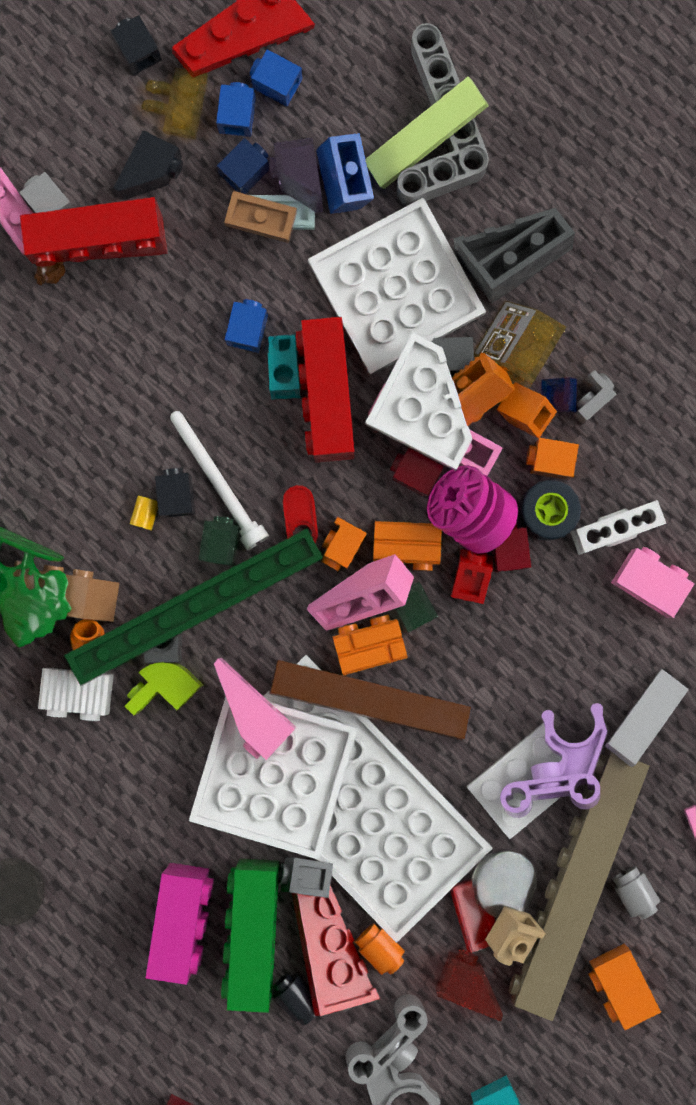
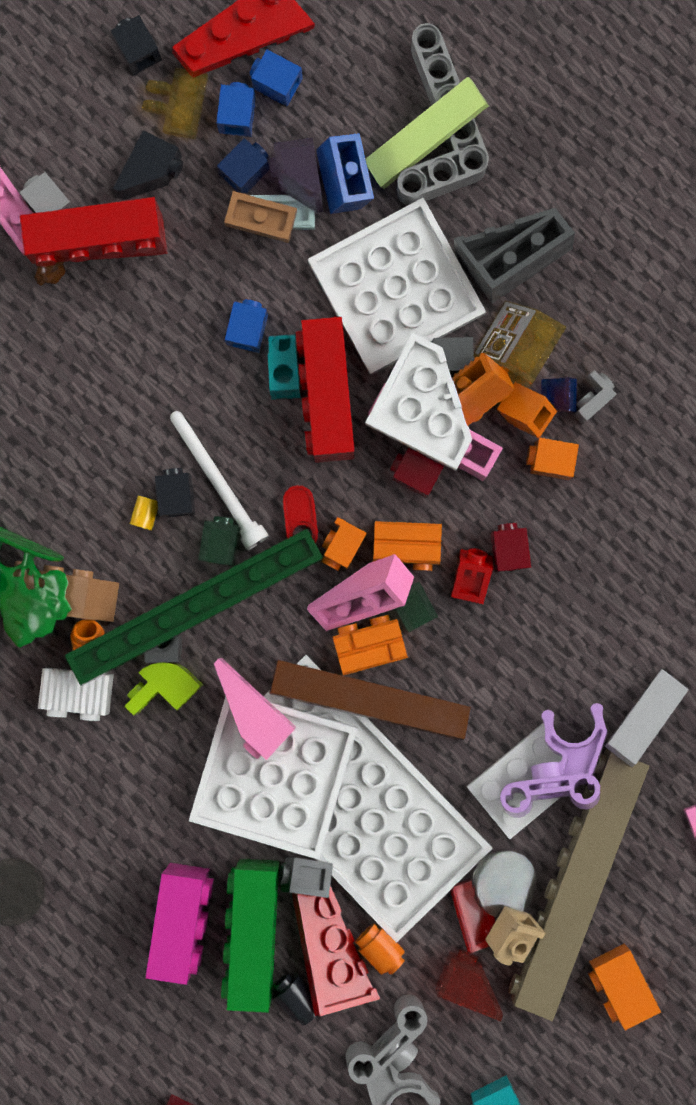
dark pink wheel [427,465,518,554] -> none
black wheel [518,480,581,541] -> none
white piece [570,500,666,555] -> none
bright pink brick [611,547,695,618] -> none
light grey brick [613,866,660,920] -> none

